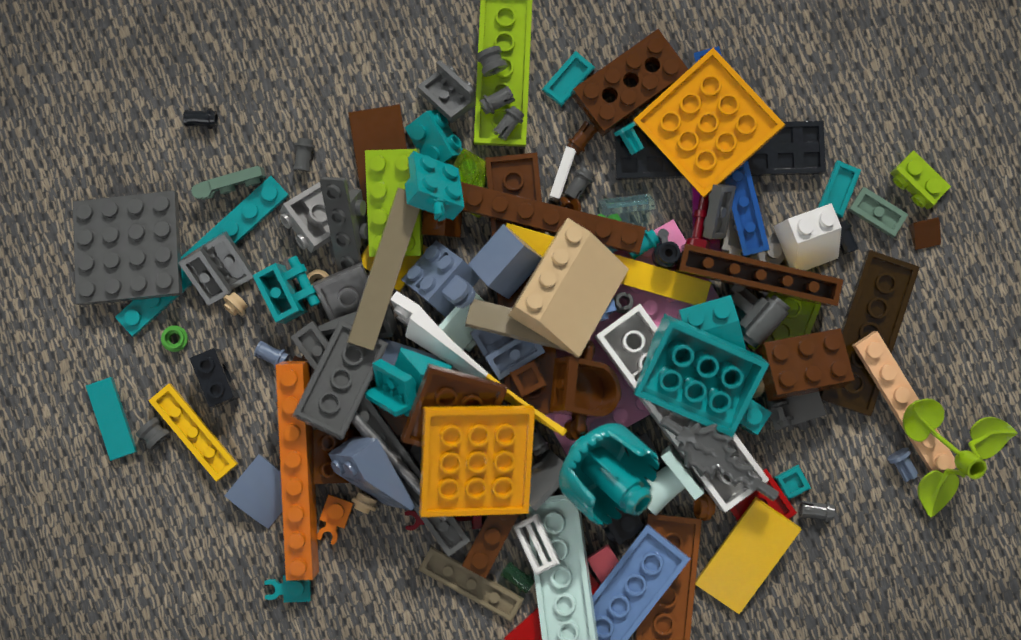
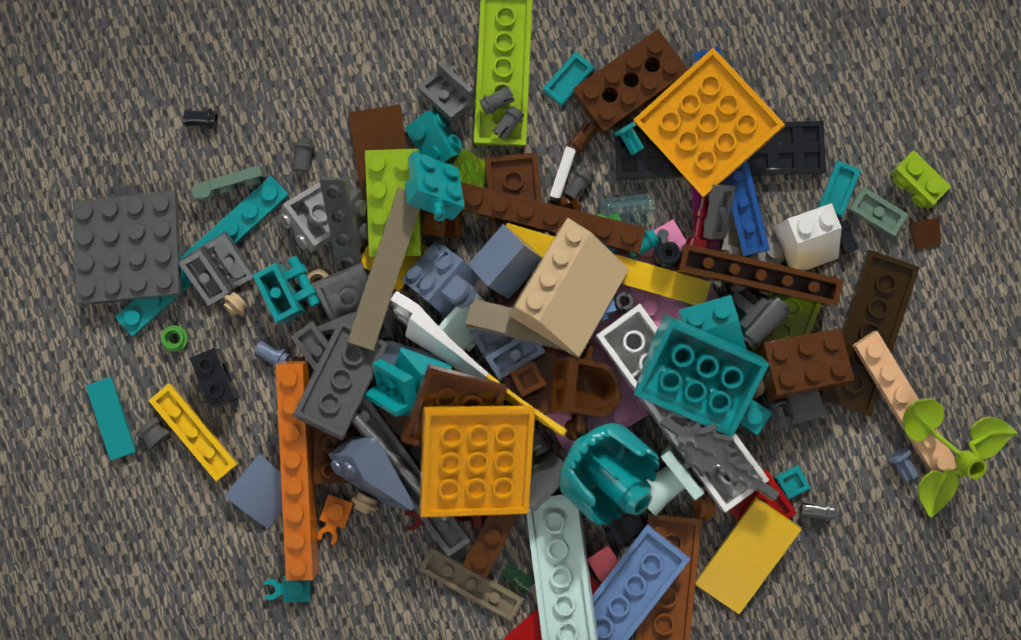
dark grey wheel [476,46,508,77] -> none
white tile [513,514,561,575] -> none

